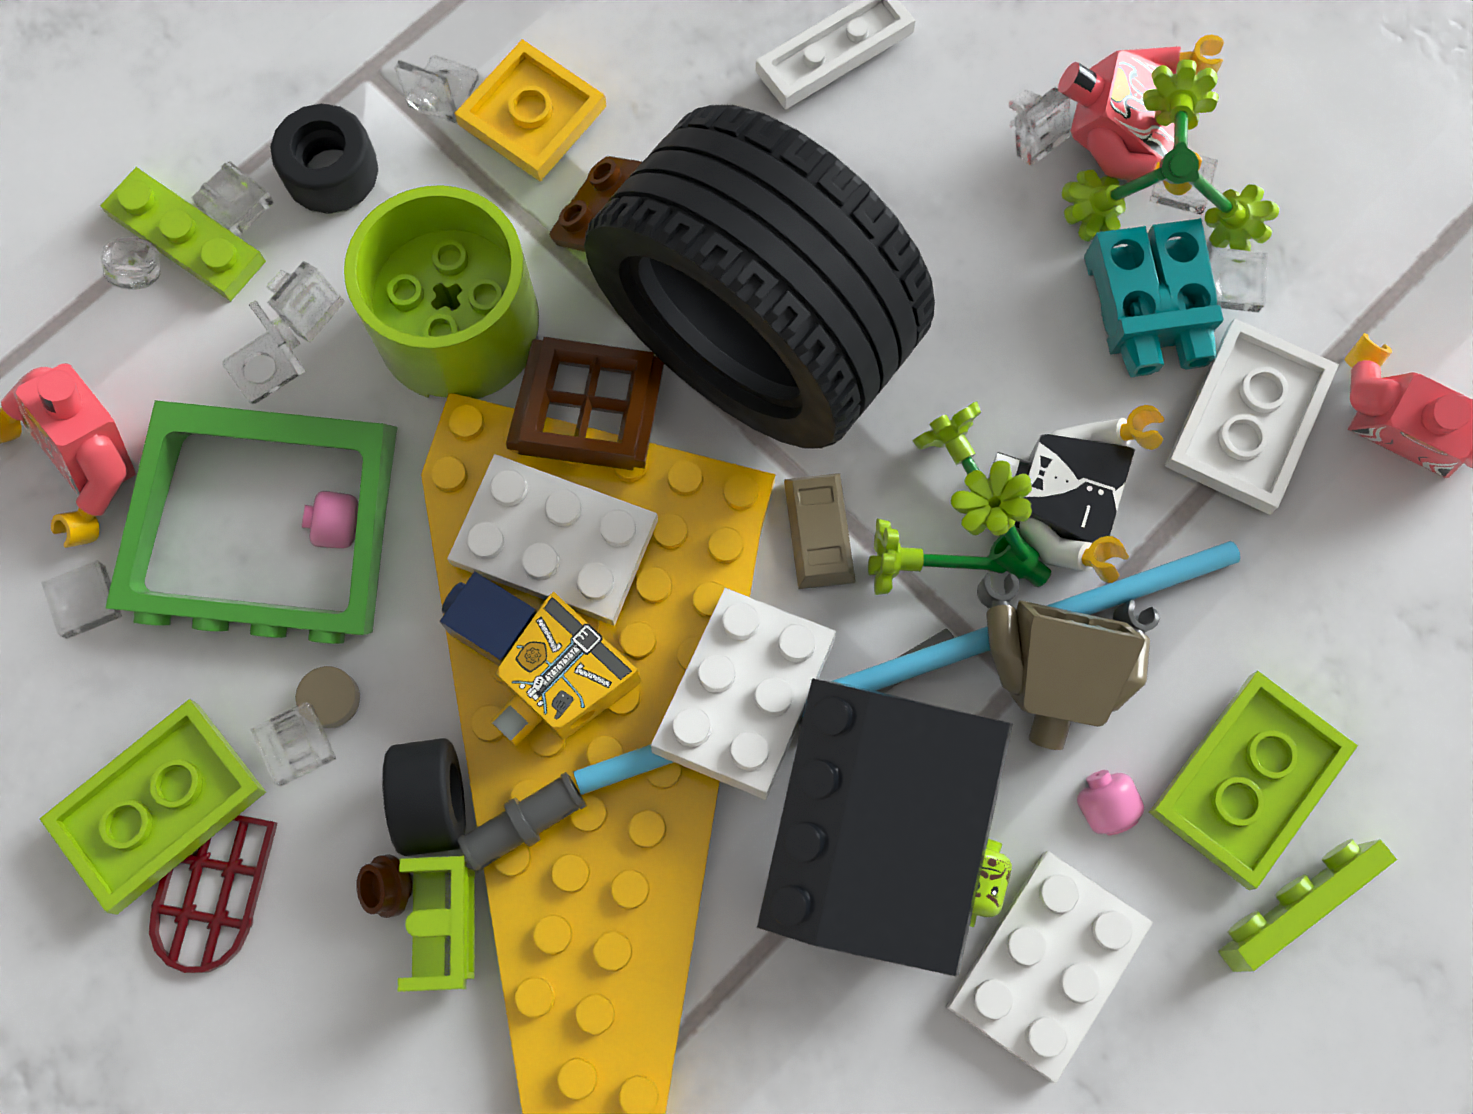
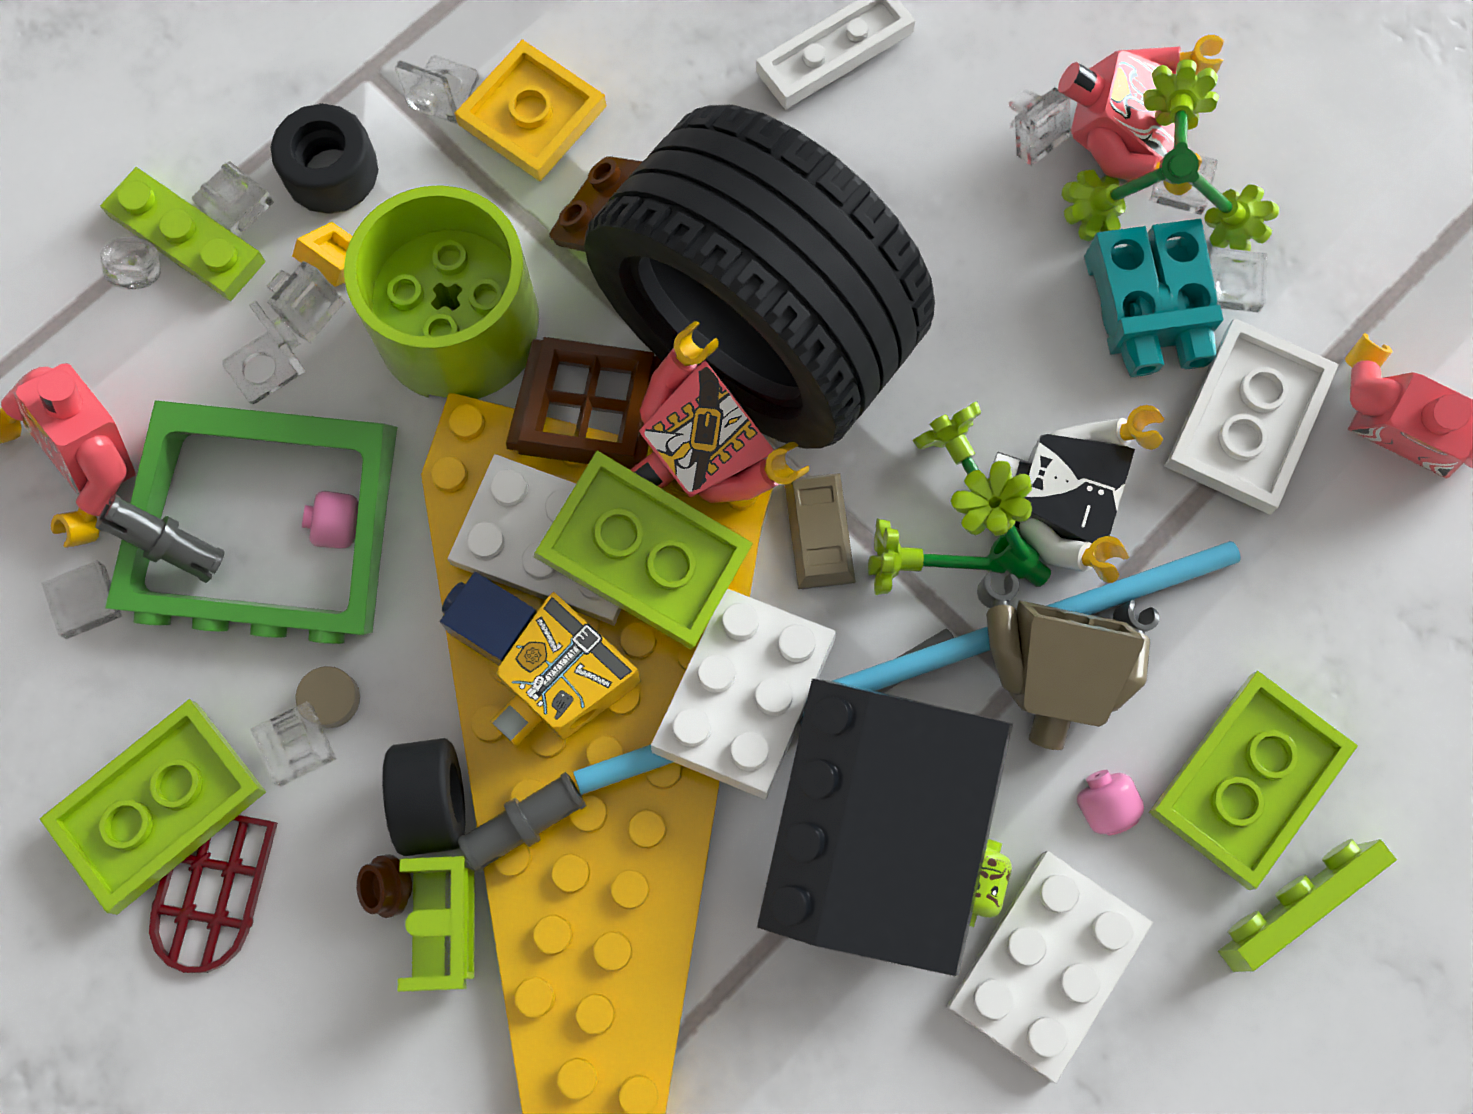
none -> dark grey pin [95,494,225,583]
none -> yellow plate [292,222,352,287]
none -> lime plate [533,451,753,649]
none -> torso [630,321,809,503]

